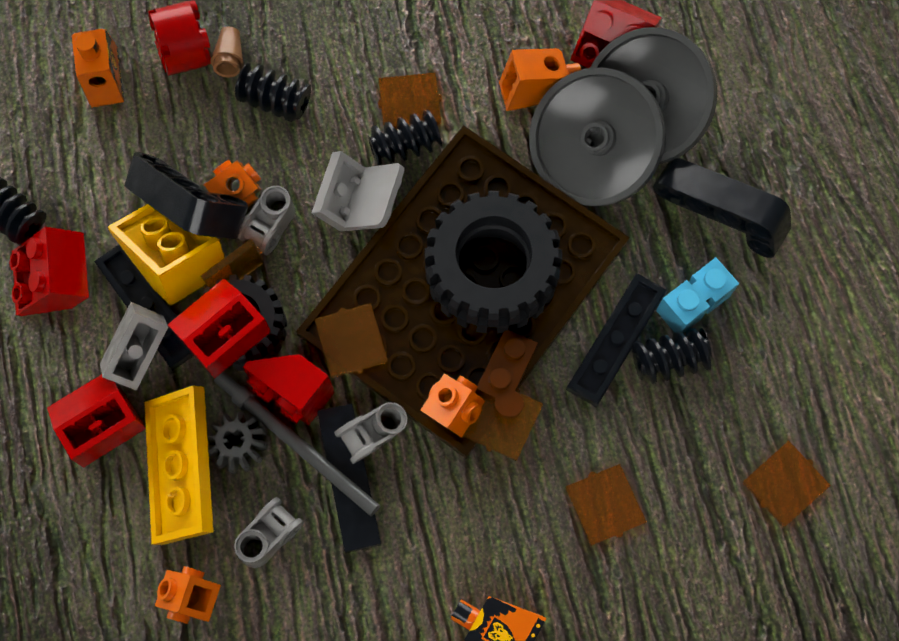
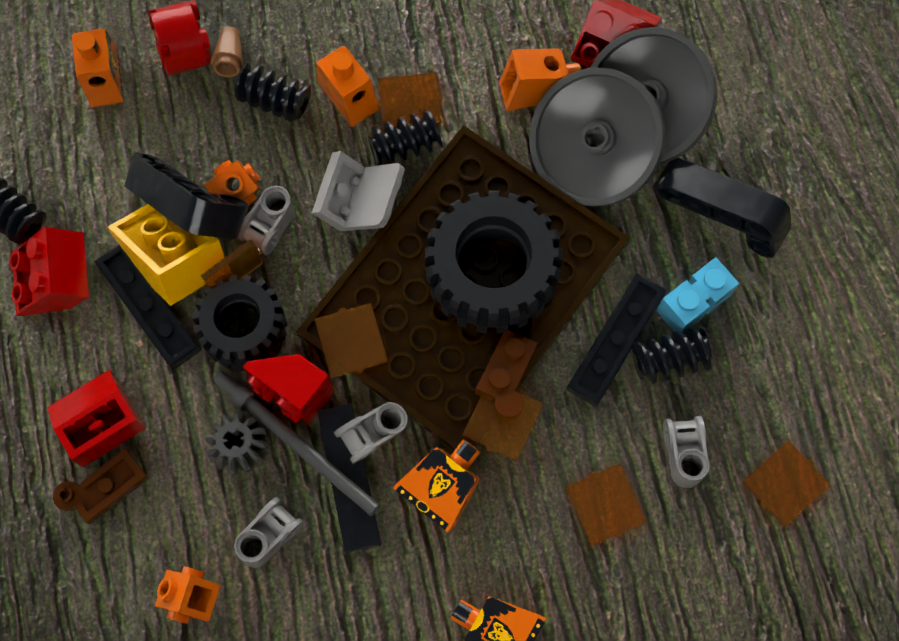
light grey brick [100,302,168,390] -> none
yellow plate [144,385,214,545] -> none
red slope [167,279,271,379] -> none
orange brick [420,373,485,438] -> none
none -> reddish brown hinge [53,448,149,524]
none -> orange torso [316,46,379,127]
none -> torso [393,439,481,533]
none -> light grey piece [663,416,709,488]

